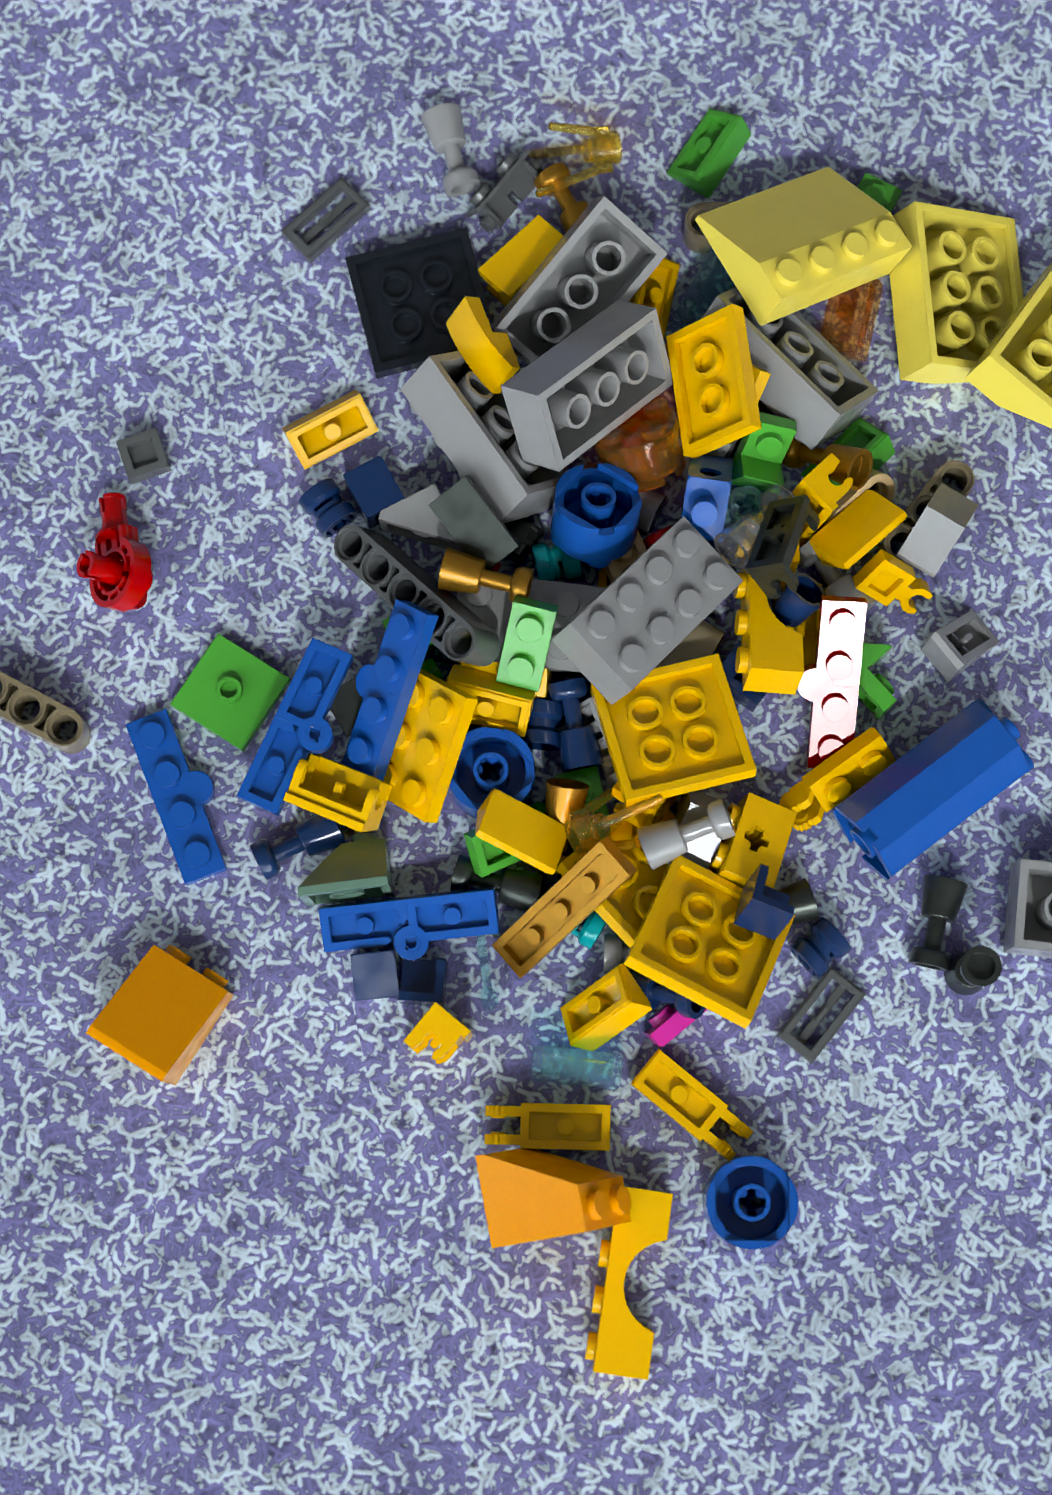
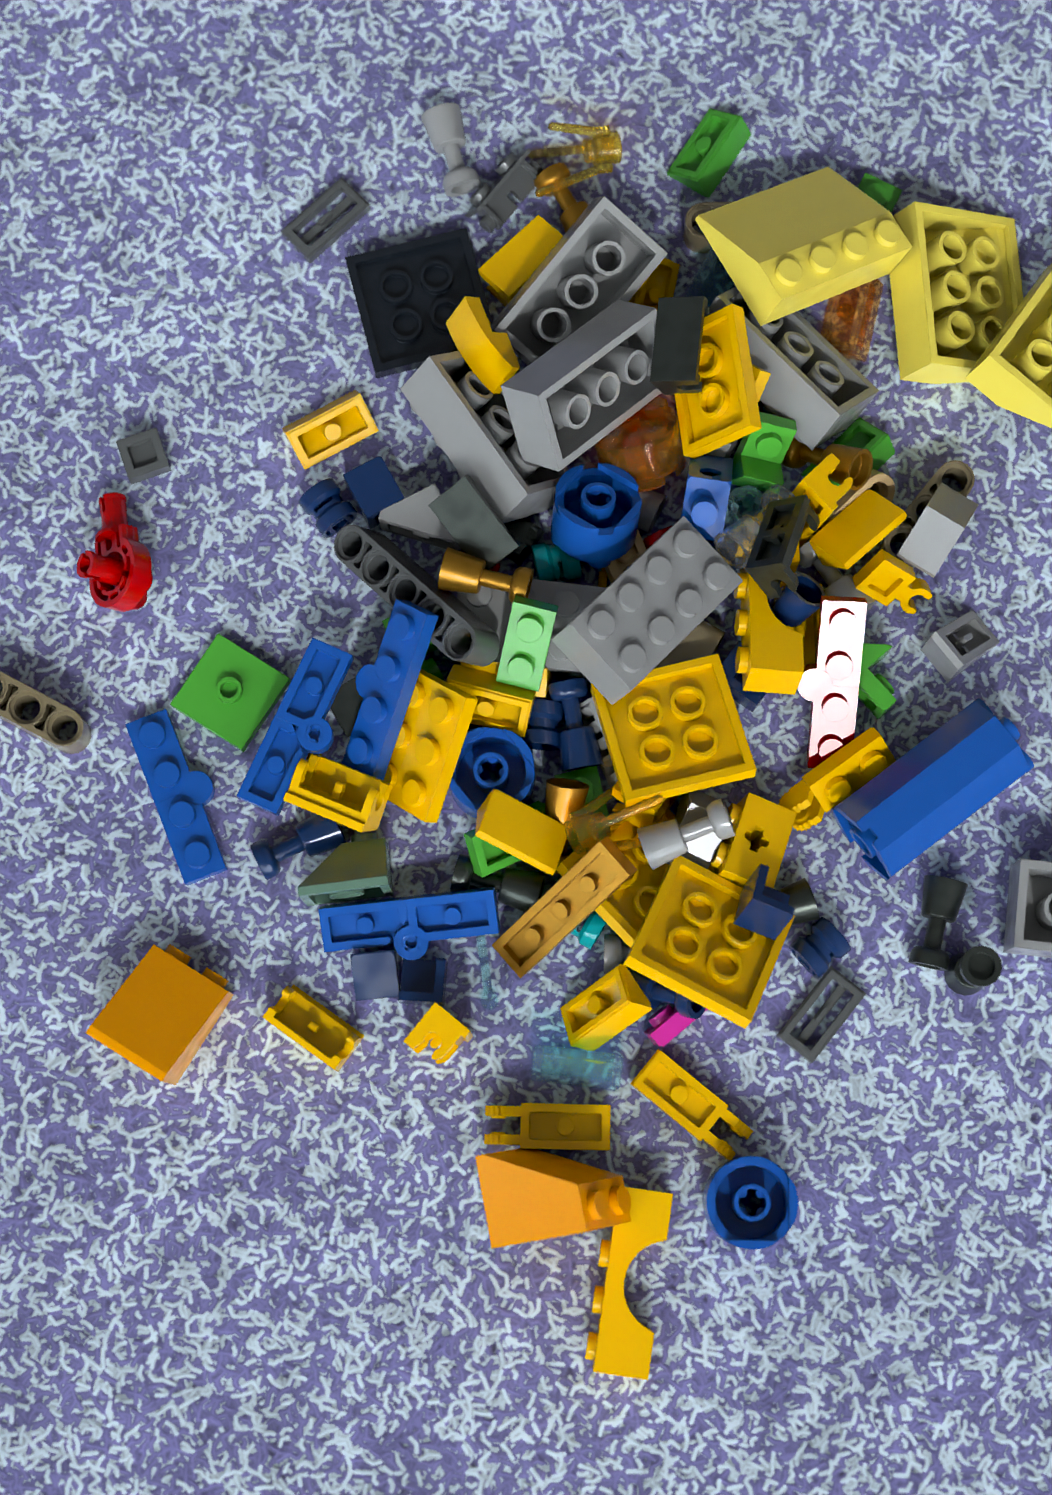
none -> yellow hinge [263,984,364,1072]
none -> pearl dark grey hinge [650,296,711,395]

